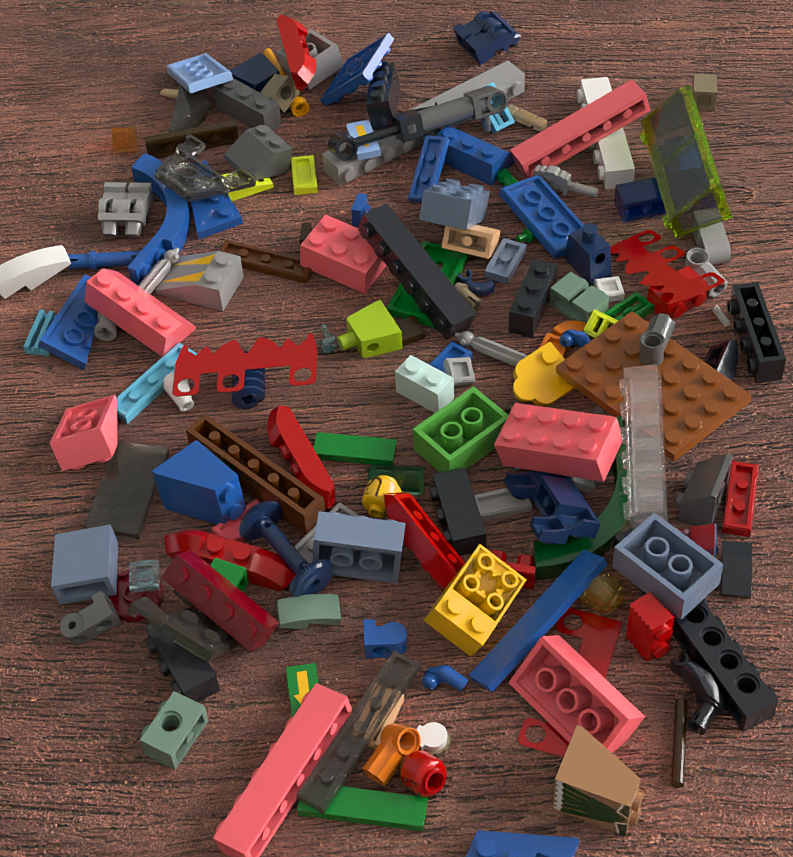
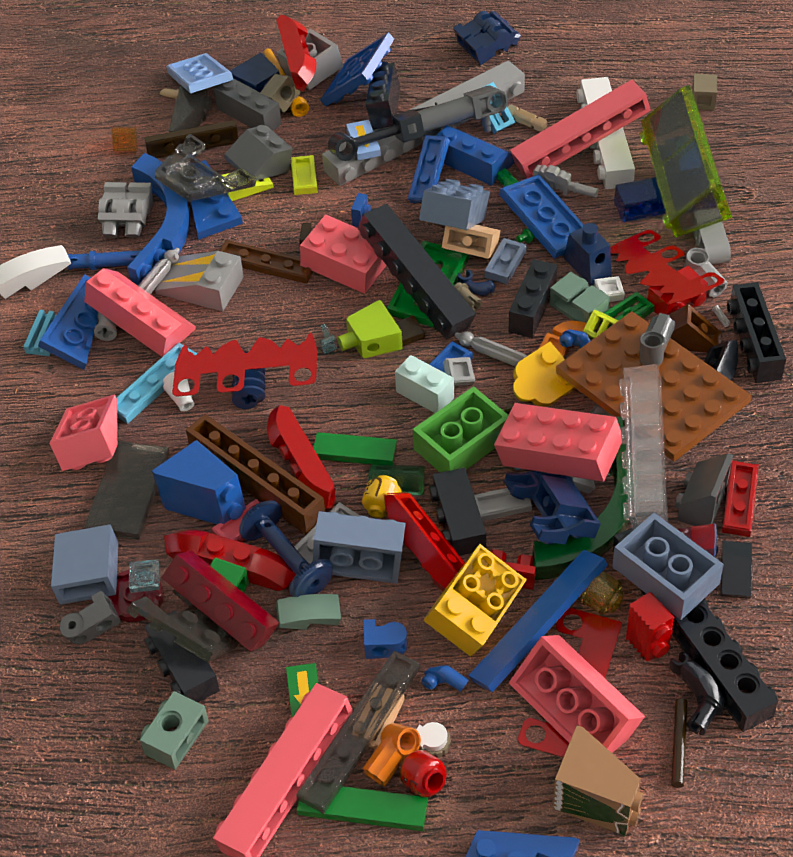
none -> reddish brown slope [669,304,722,353]

